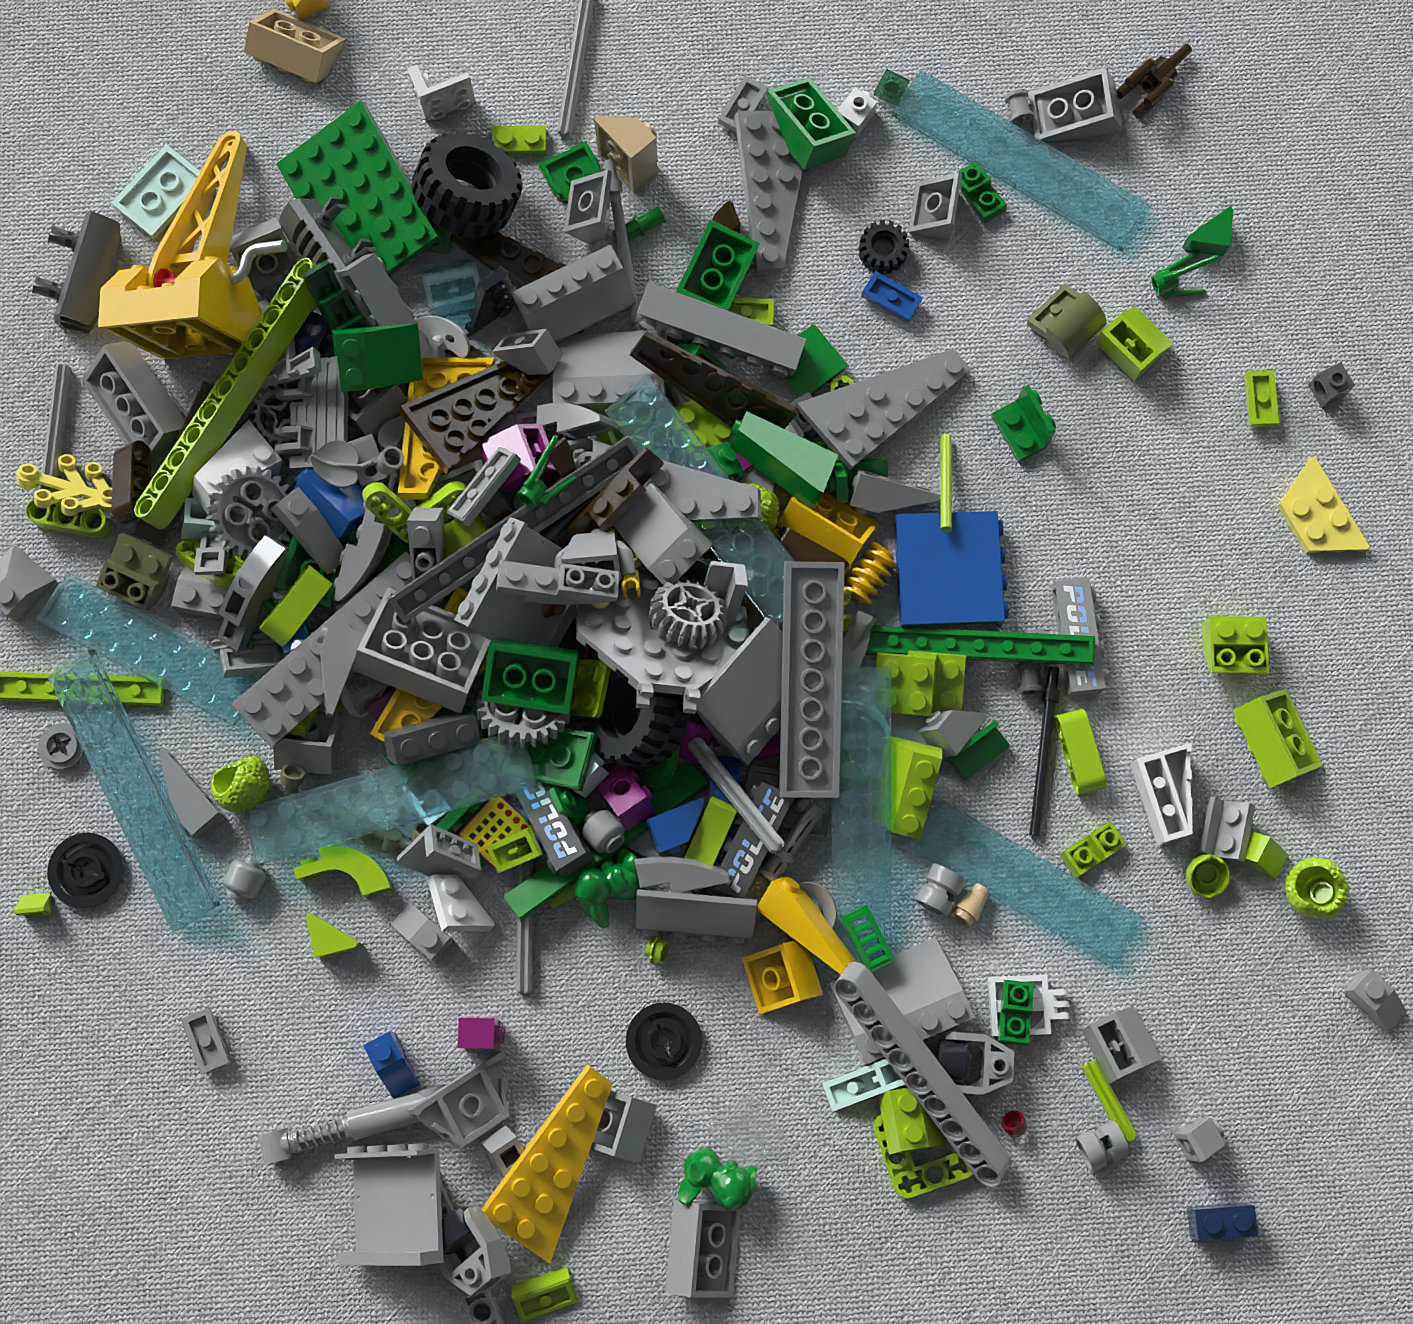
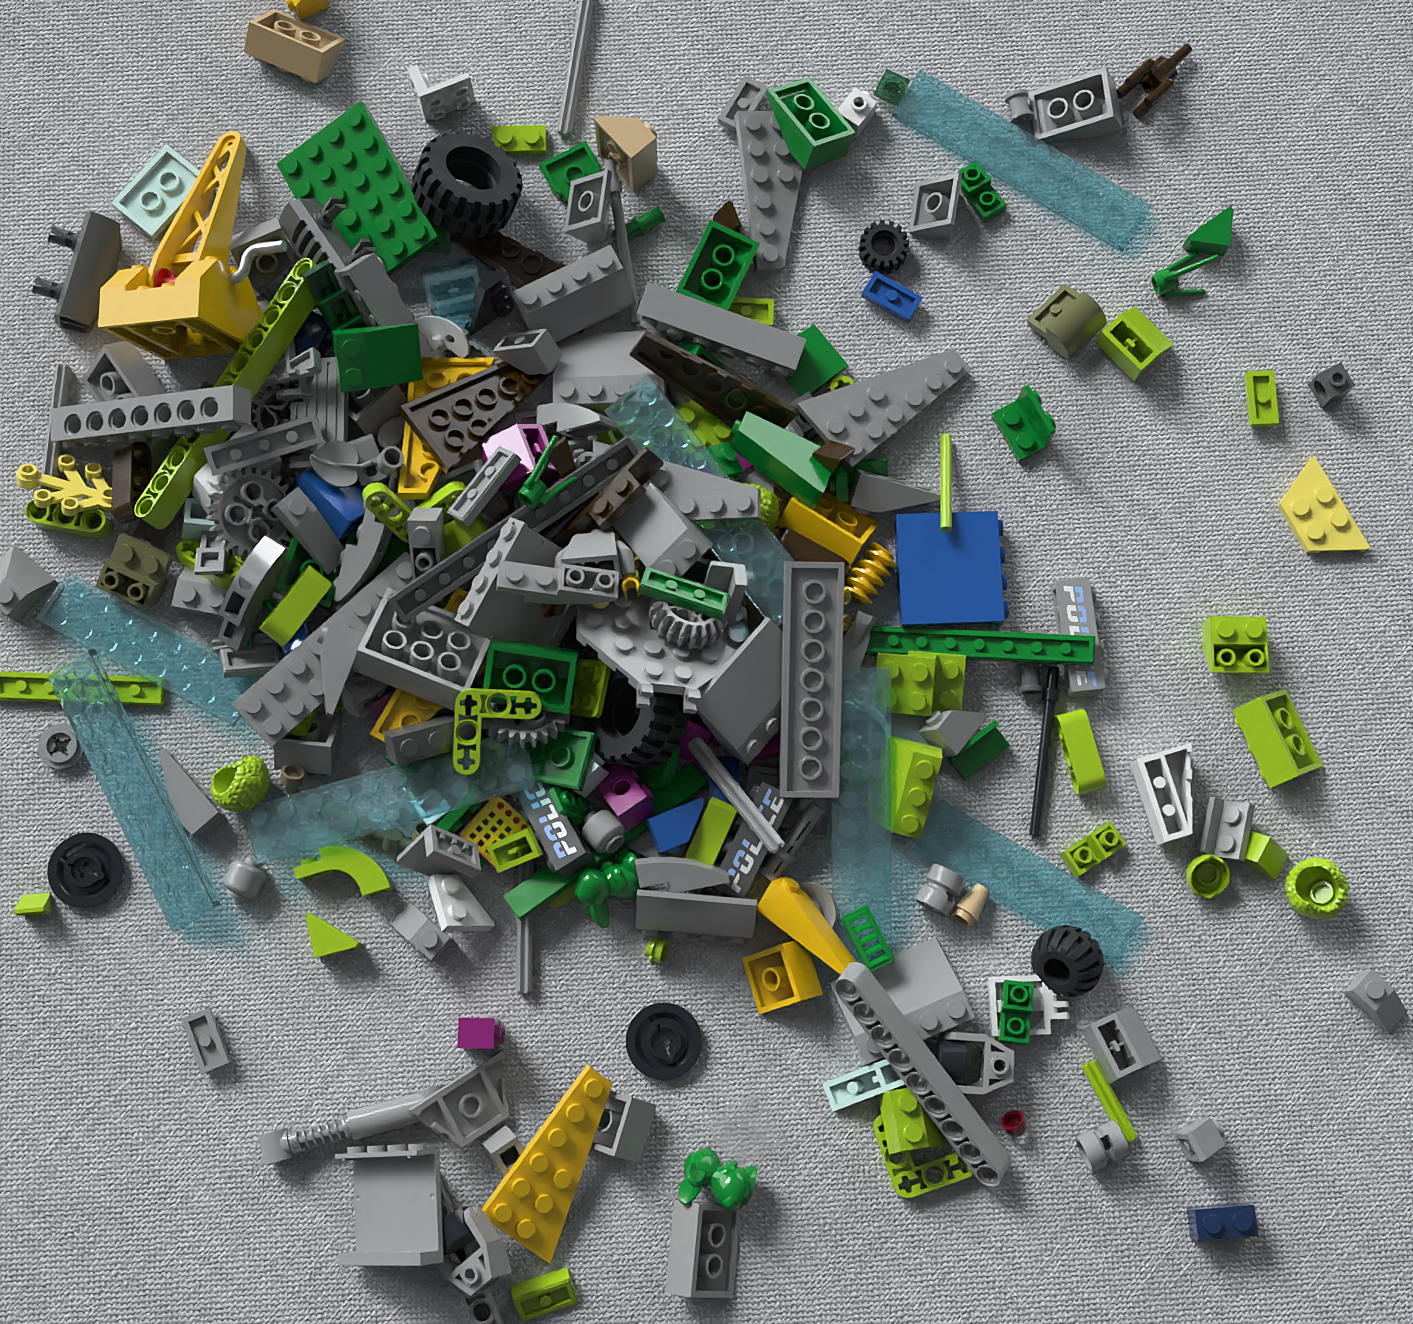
blue slope [363,1031,420,1099] -> none
none -> light grey brick [51,385,251,450]
none -> light grey fence [203,414,325,476]
none -> lime beam [453,688,542,775]
none -> green tile [638,567,730,621]
none -> dark brown slope [812,440,856,473]
none -> black wheel [1031,925,1104,998]

